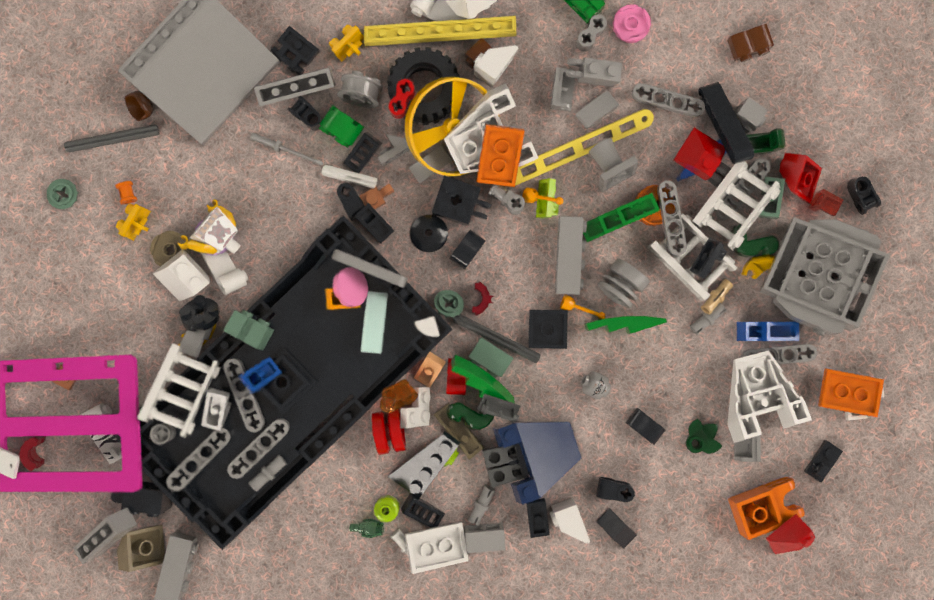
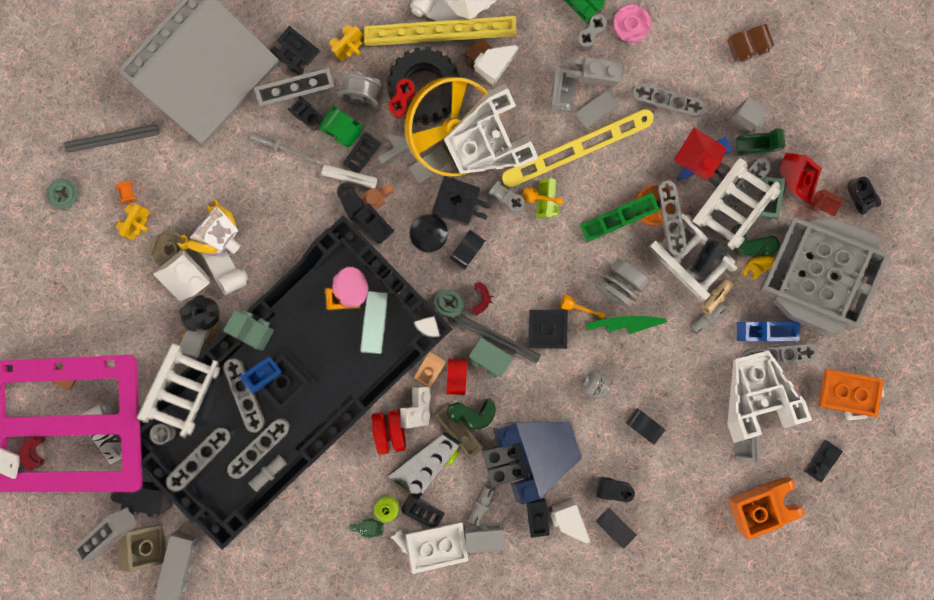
reddish brown hair [124,91,153,121] -> none
light grey slope [201,388,231,431] -> none
light grey beam [331,249,408,288] -> none
clear orange piece [380,379,418,413] -> none
green slope [451,354,515,403] -> none
orange tile [476,124,525,187] -> none
dark grey hinge [477,394,521,423] -> none
light grey brick [555,216,587,295] -> none
light grey plant [589,138,638,193] -> none
dark green plate [686,419,722,454] -> none
black beam [698,82,754,164] -> none
red slope [766,514,816,554] -> none

